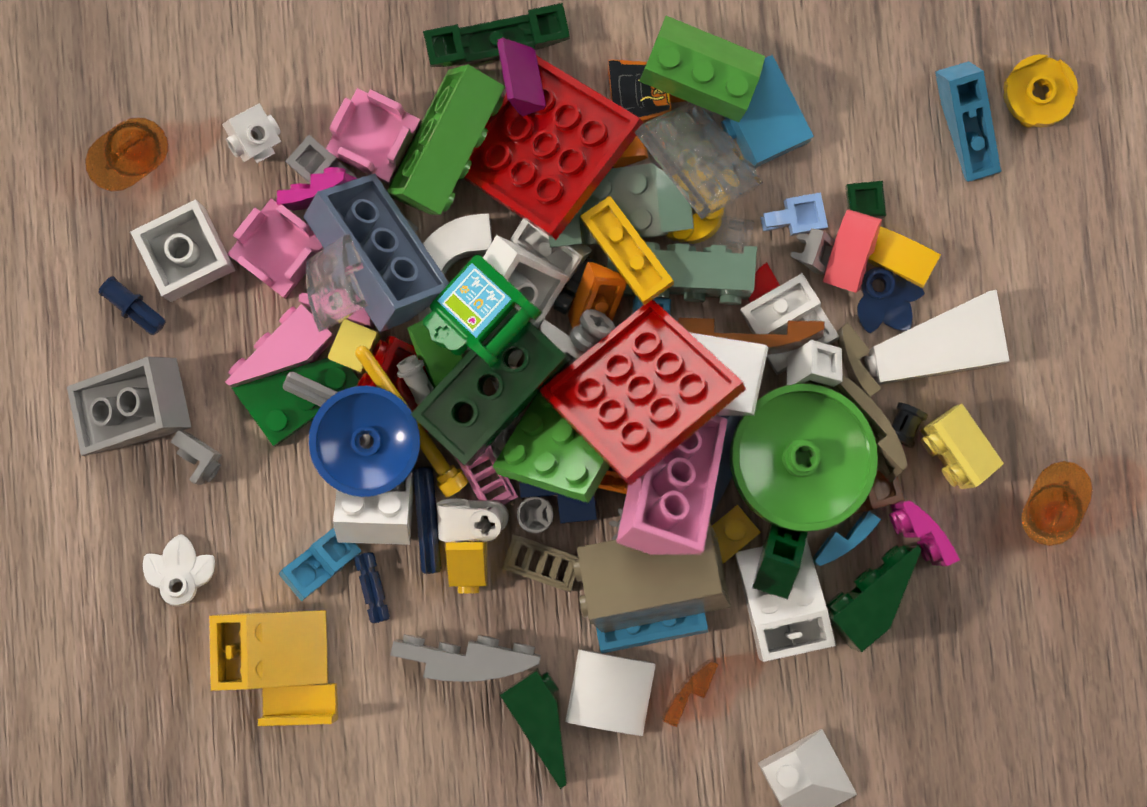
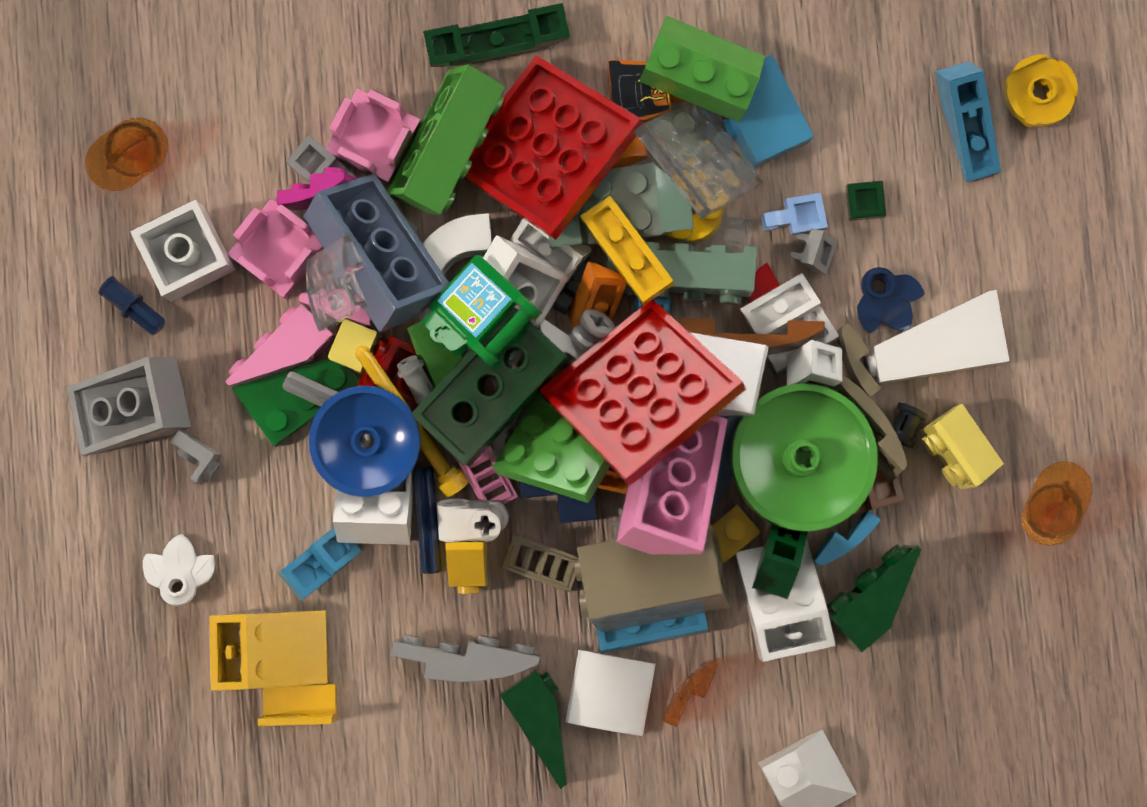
white brick [222,103,281,163] -> none
dark blue axle [354,552,390,624] -> none
magenta slope [497,38,546,116] -> none
light grey wheel [517,497,554,533] -> none
coral slope [823,209,882,293] -> none
yellow slope [868,226,941,288] -> none
dark pink slope [889,500,960,566] -> none

